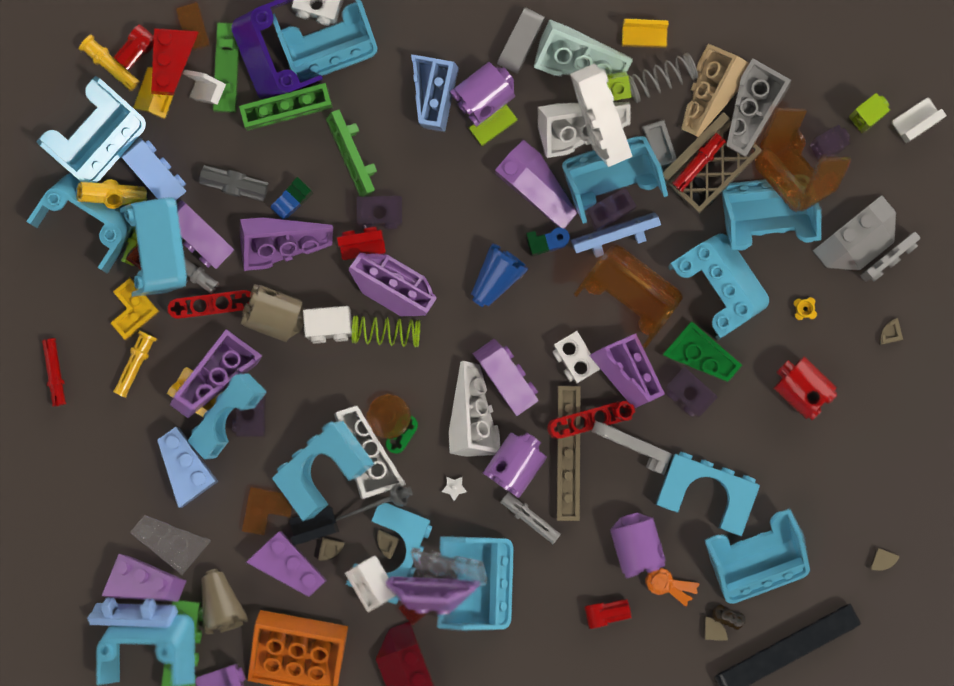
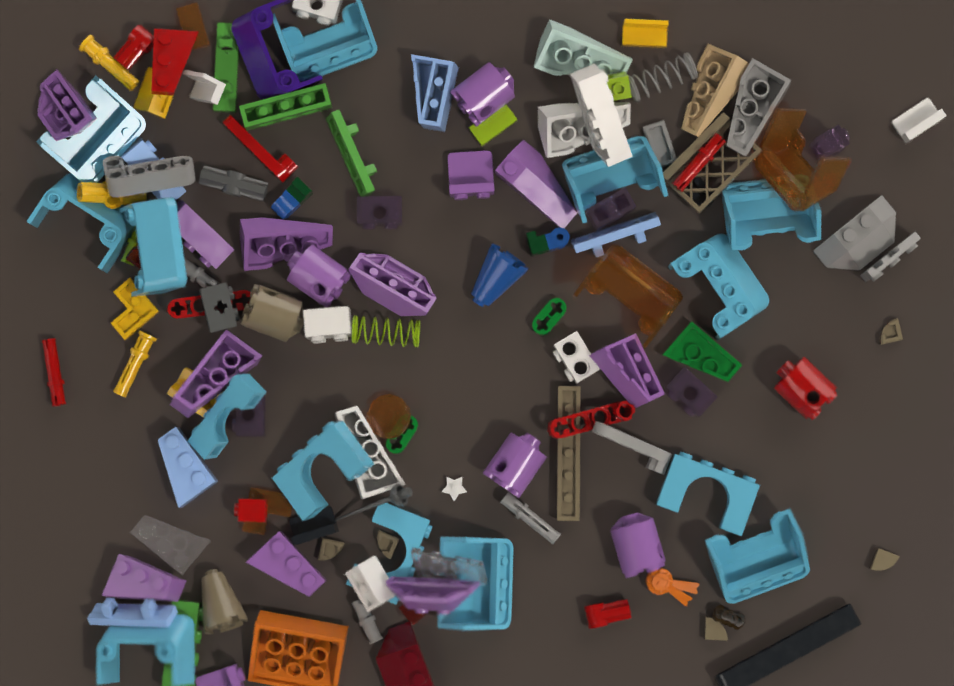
red bracket [337,227,386,260] -> none
white wedge [449,361,500,457] -> none
medium lavender wedge [472,339,539,416] -> none
light grey beam [497,7,545,74] -> none
yellow plate [793,297,817,320] -> none
lime brick [849,93,890,134] -> none
none -> medium lavender wedge [38,70,97,141]
none -> light grey beam [103,155,195,197]
none -> dark grey brick [199,283,240,333]
none -> red beam [222,115,298,183]
none -> red brick [234,499,268,522]
none -> medium lavender cylinder [287,245,352,308]
none -> light grey pin [351,599,383,644]
none -> medium lavender bracket [448,151,494,200]
none -> green beam [532,298,567,336]

